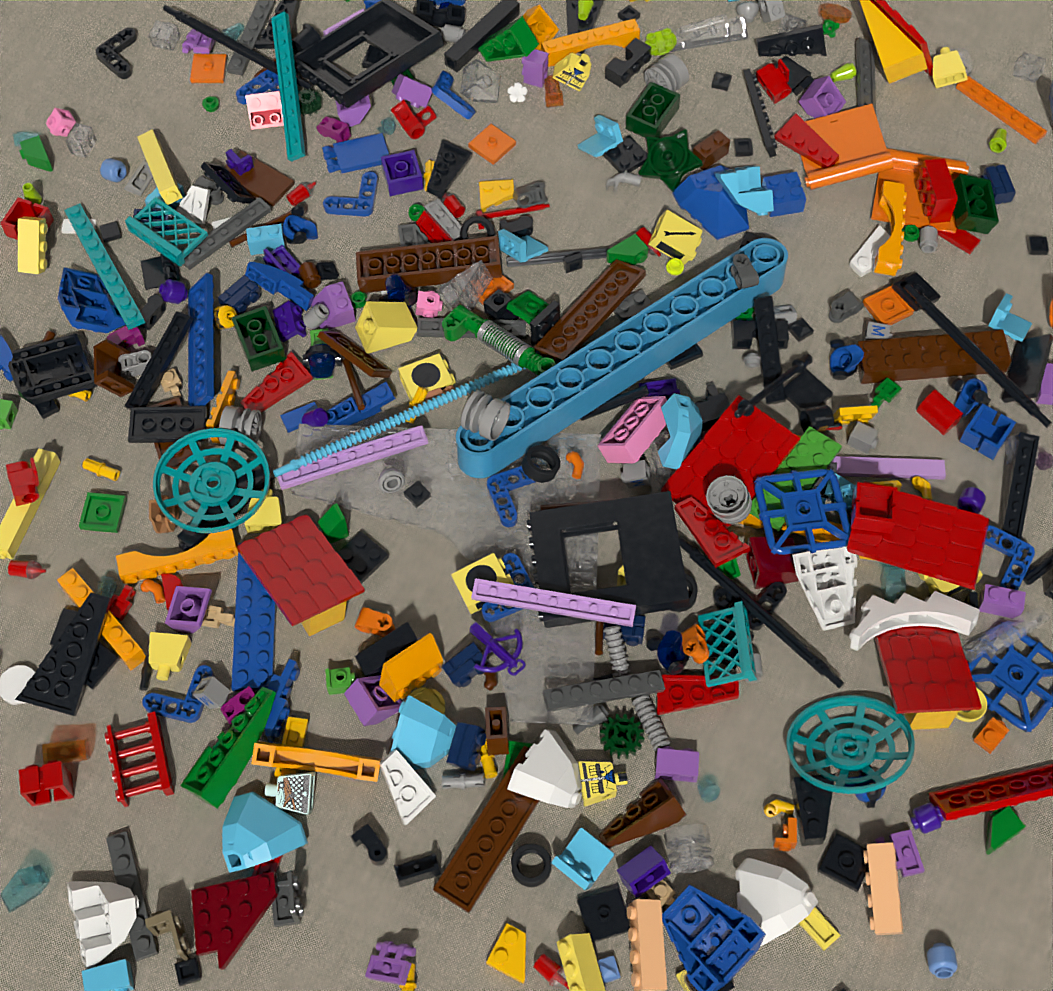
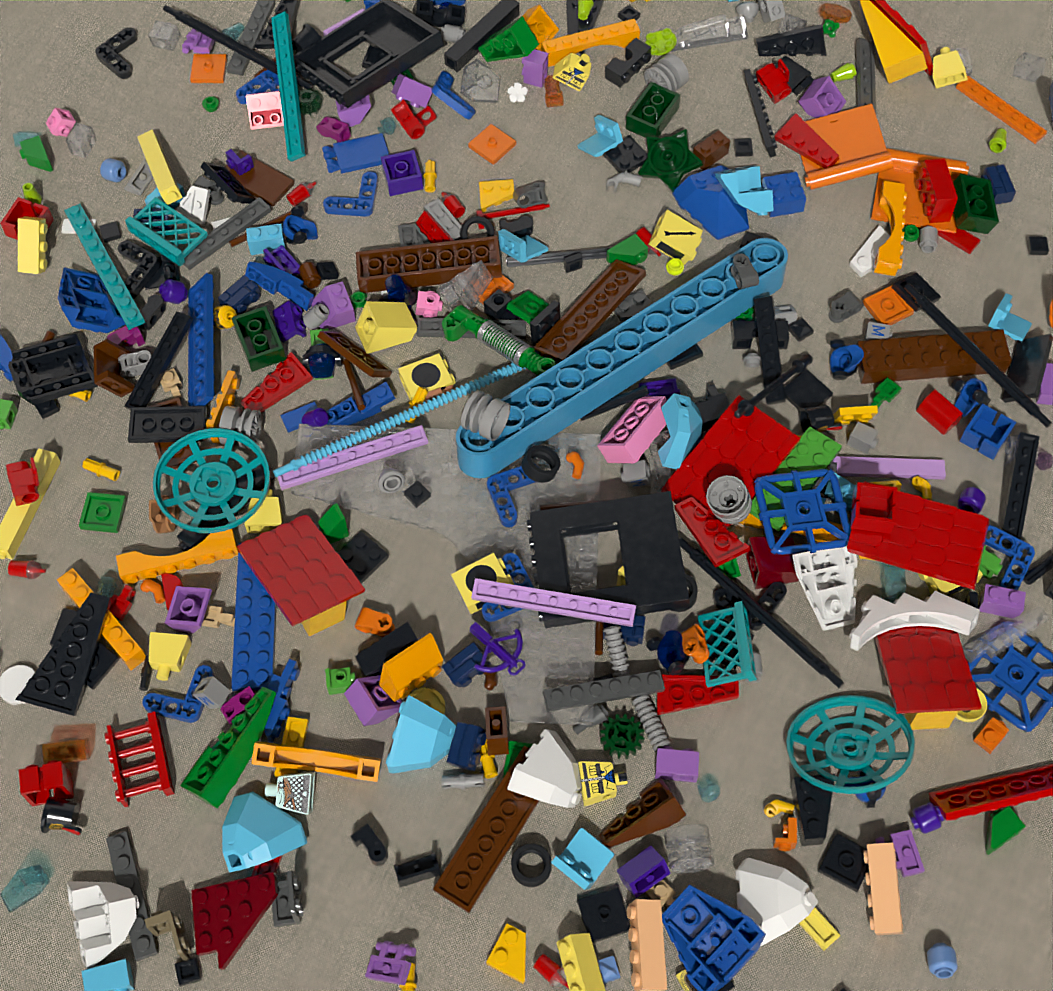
white wing [379,749,436,825] -> none
green plate [408,204,425,221] -> none
black wing [426,139,472,199] -> none
black tile [711,72,732,91] -> none
none -> black hat [40,796,82,835]
none -> black beam [118,240,161,299]
none -> bright green brick [979,546,1003,580]

